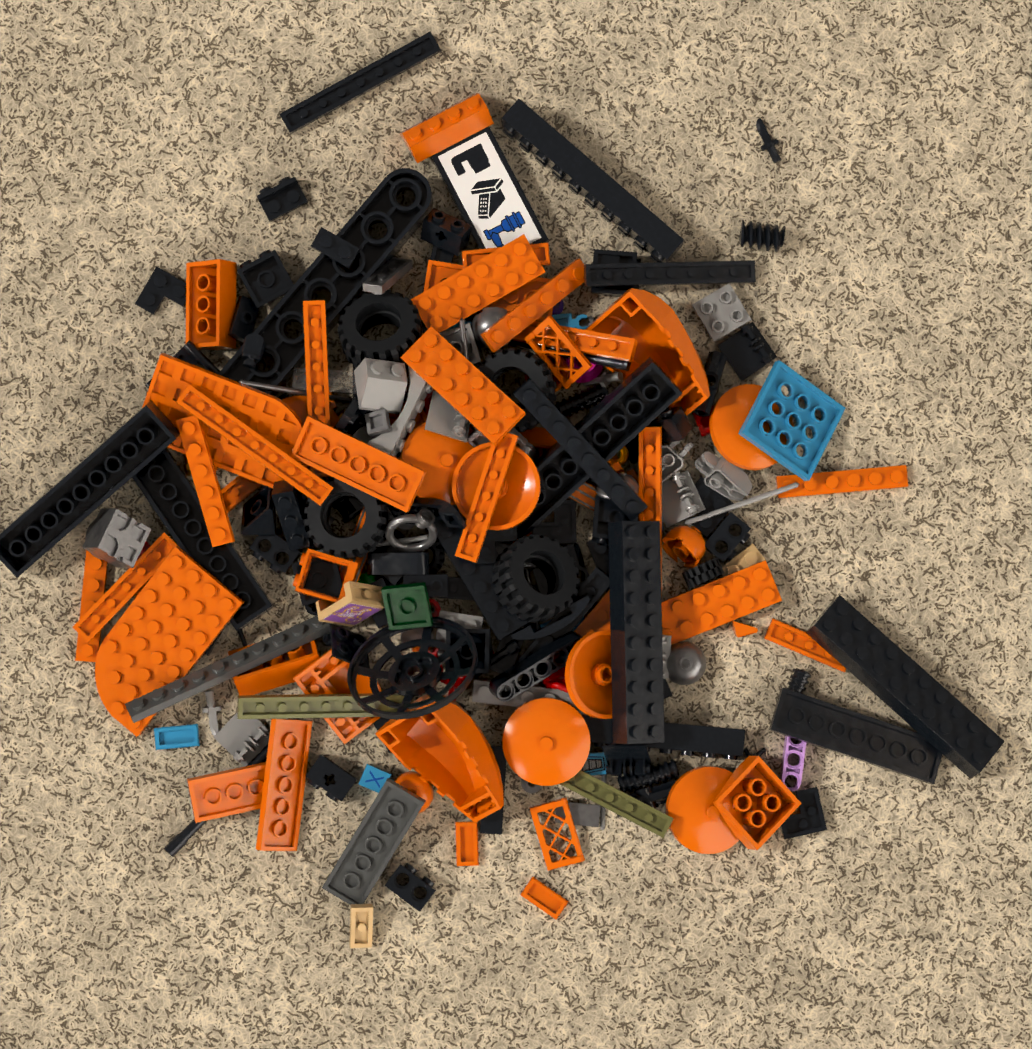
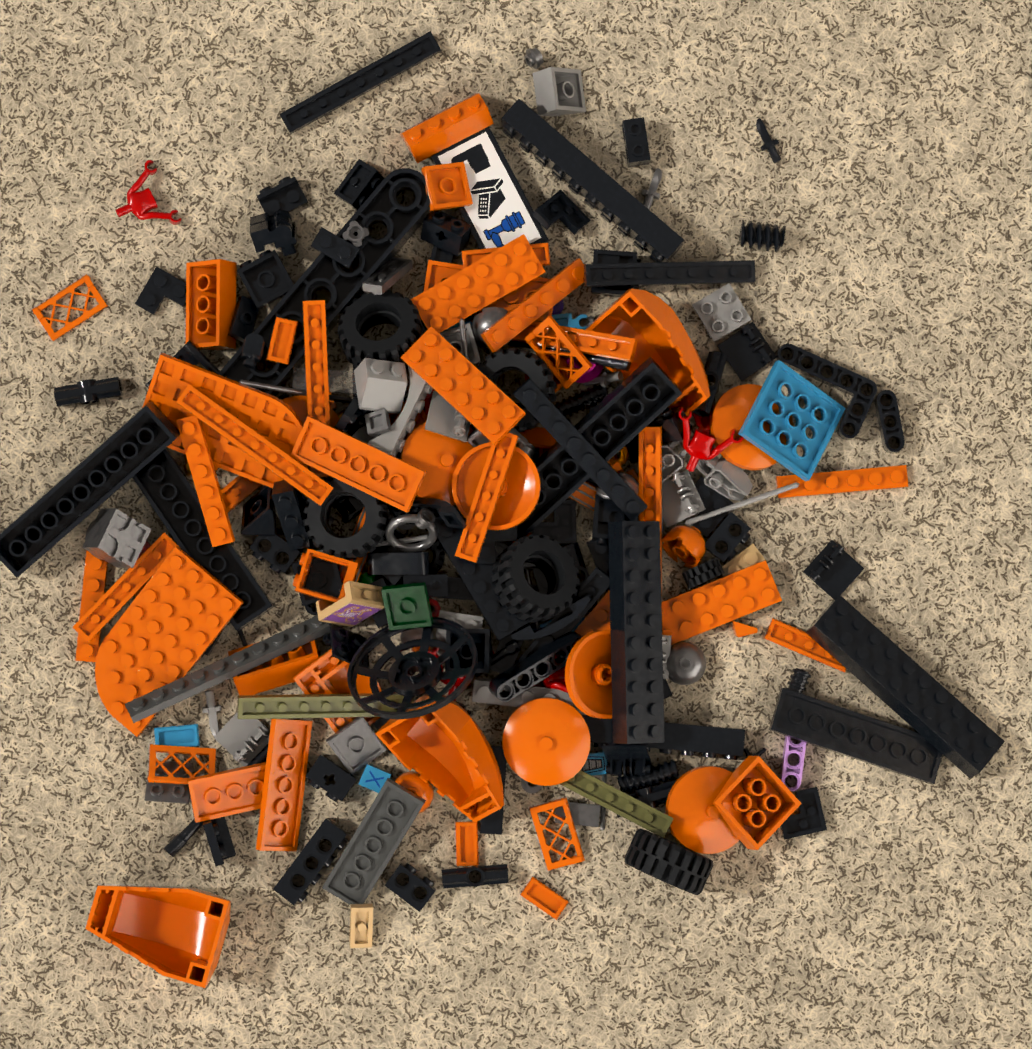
none -> orange window [32,274,108,341]
none -> black piece [54,377,122,407]
none -> orange windscreen [85,885,231,988]
none -> red piece [115,160,182,225]
none -> flat silver hinge [144,761,194,804]
none -> orange window [147,744,216,784]
none -> black bracket [203,817,236,866]
none -> black hips [250,210,297,256]
none -> orange tile [266,317,298,365]
none -> black brick [273,818,348,905]
none -> flat silver plate [326,717,387,775]
none -> black bracket [334,159,384,211]
none -> flat silver plate [343,221,369,247]
none -> orange tile [421,162,473,211]
none -> black piece [442,864,509,889]
none -> flat silver plate [524,48,544,69]
none -> black plate [532,190,591,235]
none -> light grey slope [533,67,586,117]
none -> black brick [622,117,651,167]
none -> black tyre [625,828,713,895]
none -> flat silver piece [641,168,662,210]
none -> red piece [678,406,744,472]
none -> black beam [776,343,877,440]
none -> black hinge [803,540,864,600]
none -> black beam [875,390,905,454]

